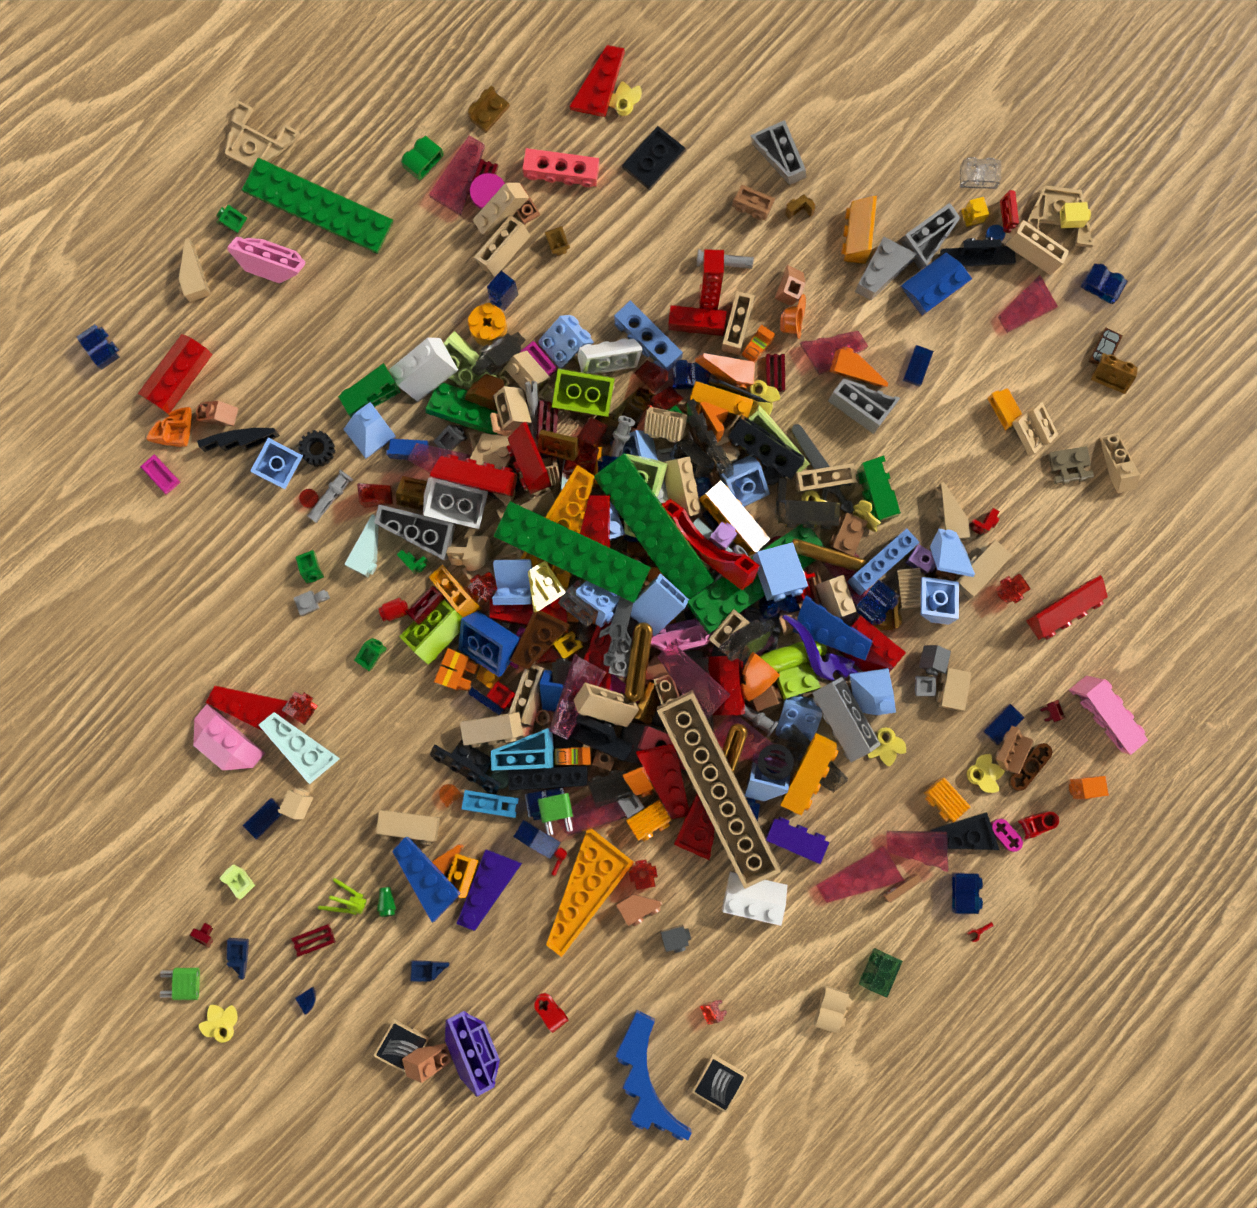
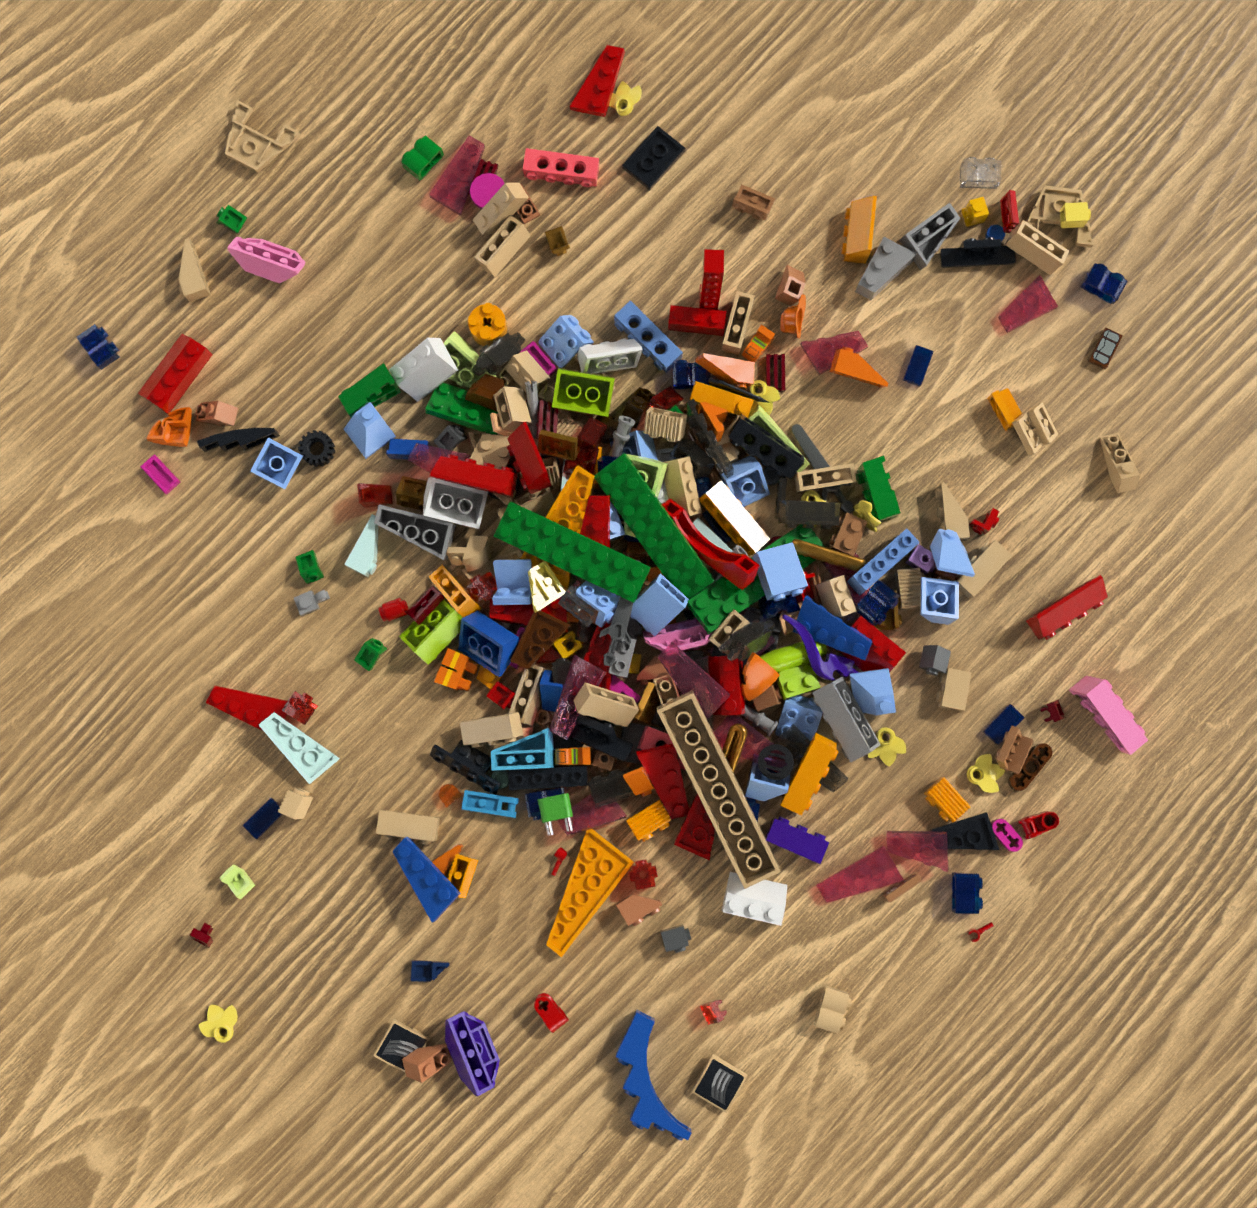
bright green piece [160,968,200,1000] -> none
bright pink wedge [193,704,265,770] -> none
dark blue slope [227,938,249,980] -> none
green plate [242,158,393,254] -> none
dark red tile [291,923,336,957] -> none
clear blue tile [295,986,316,1015] -> none
clear red tile [299,489,319,509] -> none
light grey pin [307,470,353,523] -> none
lime plant [318,878,367,915] -> none
green cone [377,887,397,917] -> none
green bracket [396,550,428,574] -> none
dark purple wing [457,849,522,931] -> none
pearl gold bracket [468,85,510,133] -> none
clear blue tile [468,687,505,715] -> none
clear blue brick [487,270,519,311] -> none
clear blue slope [513,820,561,859] -> none
light grey plate [617,792,644,819] -> none
pearl gold piece [625,622,653,702] -> none
clear red slope [634,360,668,393] -> none
light grey pin [696,249,754,269] -> none
lavender brick [709,522,737,550] -> none
light grey wedge [750,120,807,185] -> none
pearl gold bracket [785,194,815,220] -> none
light grey wedge [828,379,900,434] -> none
clear green bracket [859,948,903,998] -> none
blue slope [901,252,972,316] -> none
light grey plate [915,676,936,697] -> none
clear red brick [996,573,1031,604] -> none
dark tan plate [1048,446,1094,484] -> none
orange brick [1069,776,1109,799] -> none
pearl gold bracket [1090,353,1138,394] -> none

